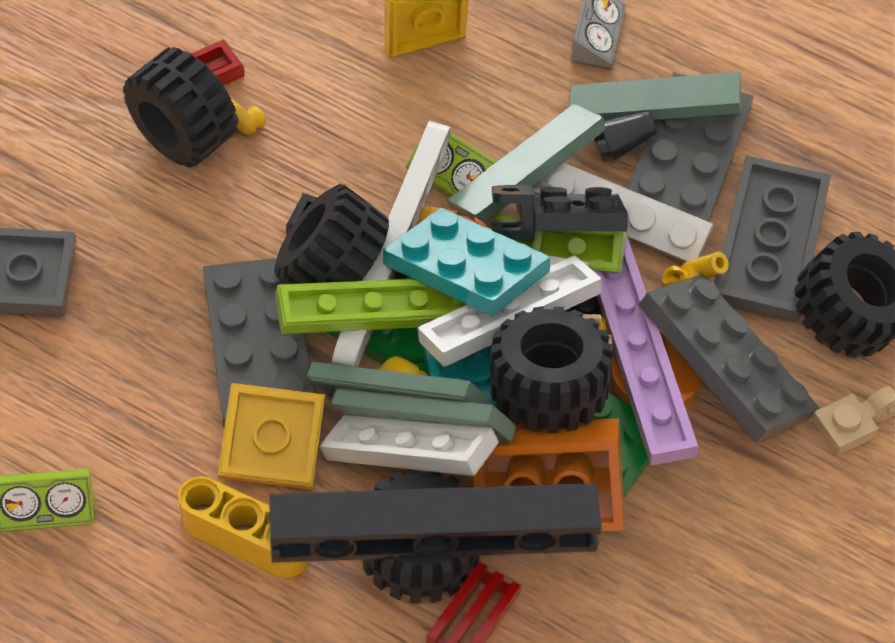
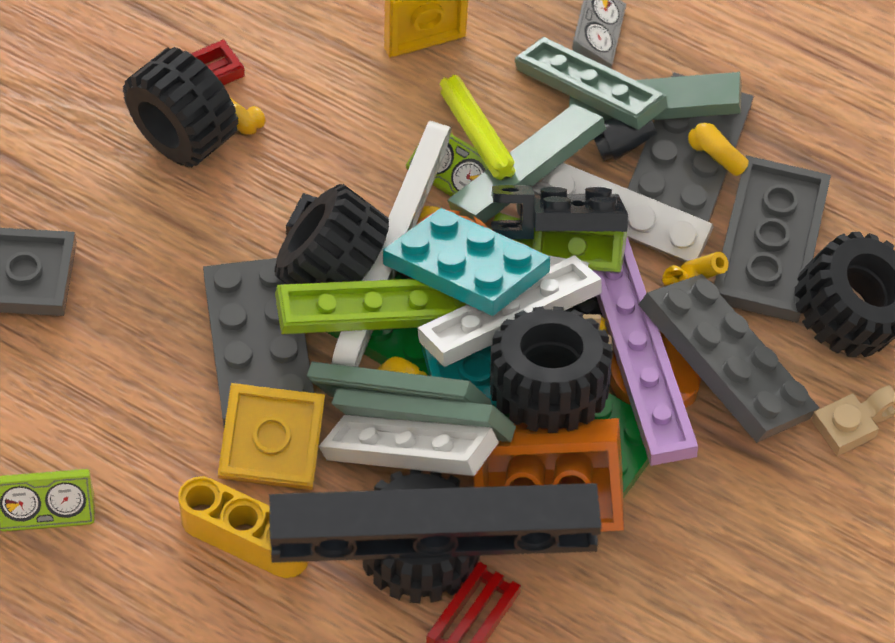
none -> neon yellow axle [439,75,516,180]
none -> sand green tile [515,37,668,130]
none -> yellow arm [688,123,749,176]

